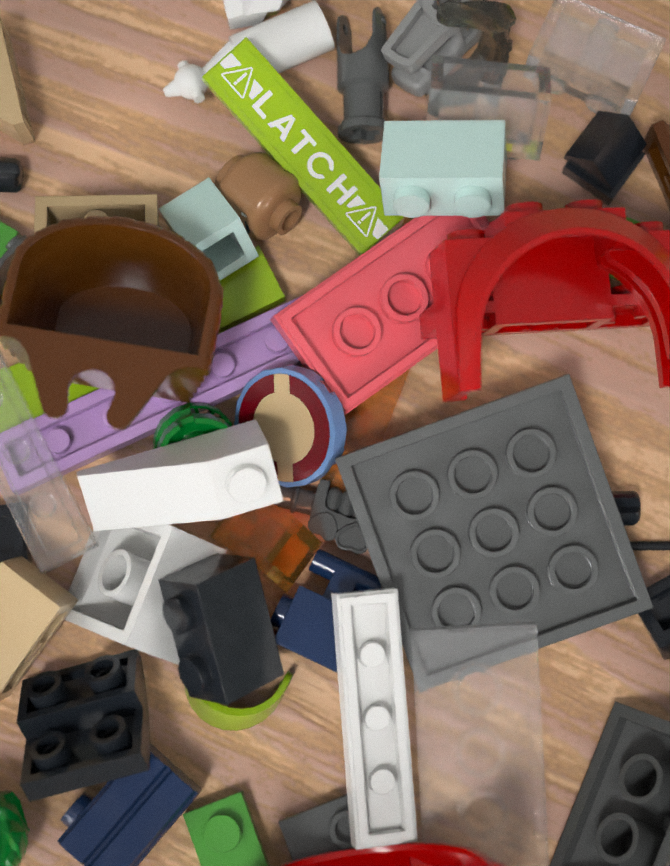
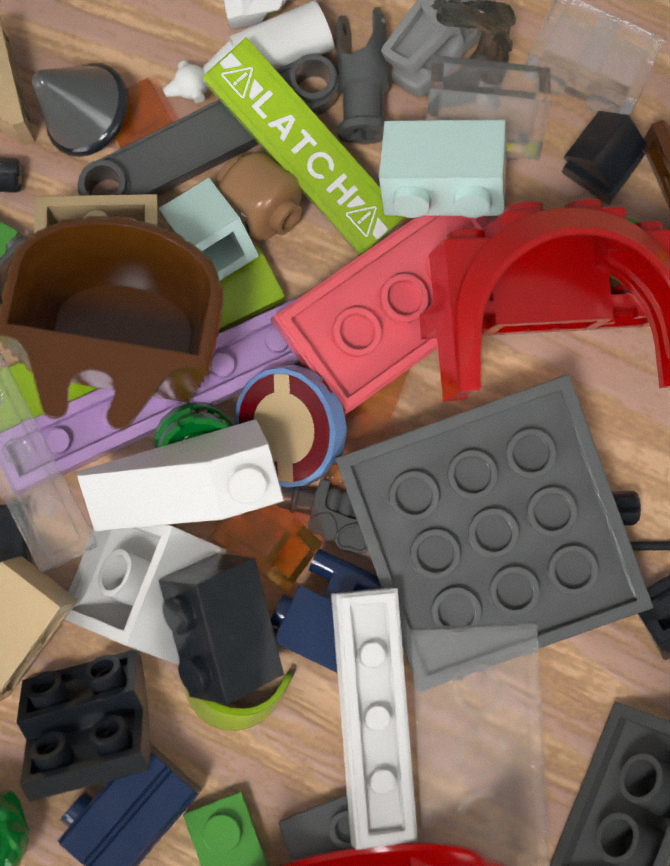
none -> dark grey hat [32,63,128,157]
none -> dark grey piece [77,54,339,196]
none -> clear orange tile [114,77,173,149]

